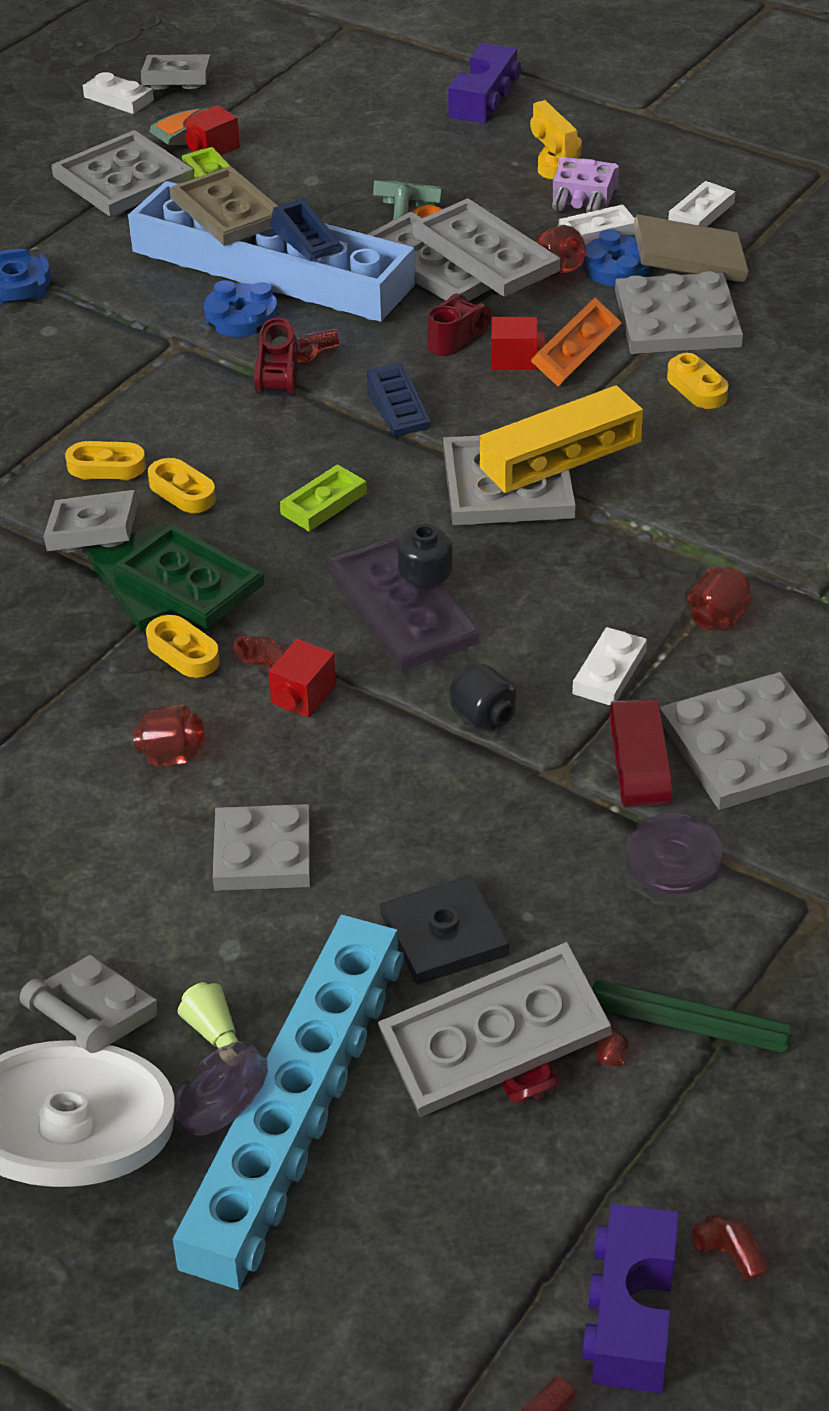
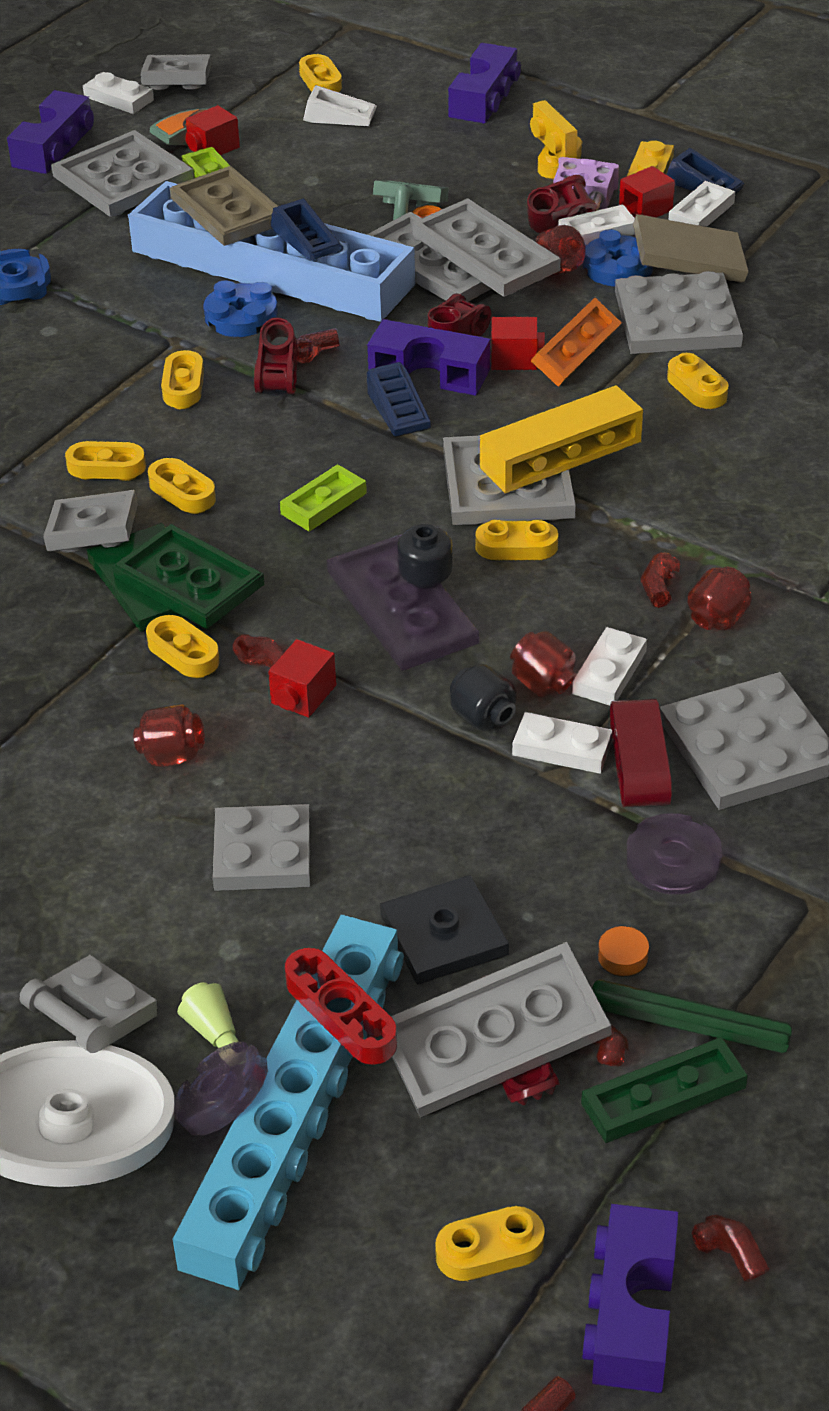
none -> dark purple arch [7,90,94,174]
none -> yellow plate [161,350,204,409]
none -> red beam [285,948,397,1065]
none -> yellow plate [299,54,342,92]
none -> white slope [303,86,377,126]
none -> dark purple arch [367,319,490,396]
none -> yellow plate [435,1206,544,1281]
none -> yellow plate [475,520,558,560]
none -> clear red head [510,631,577,697]
none -> white plate [512,712,613,774]
none -> dark red piece [527,175,597,234]
none -> dark green plate [581,1037,748,1143]
none -> orange tile [598,926,649,976]
none -> red brick [619,166,675,218]
none -> yellow plate [627,141,674,176]
none -> clear red arm [640,552,680,608]
none -> dark blue slope [666,148,744,194]

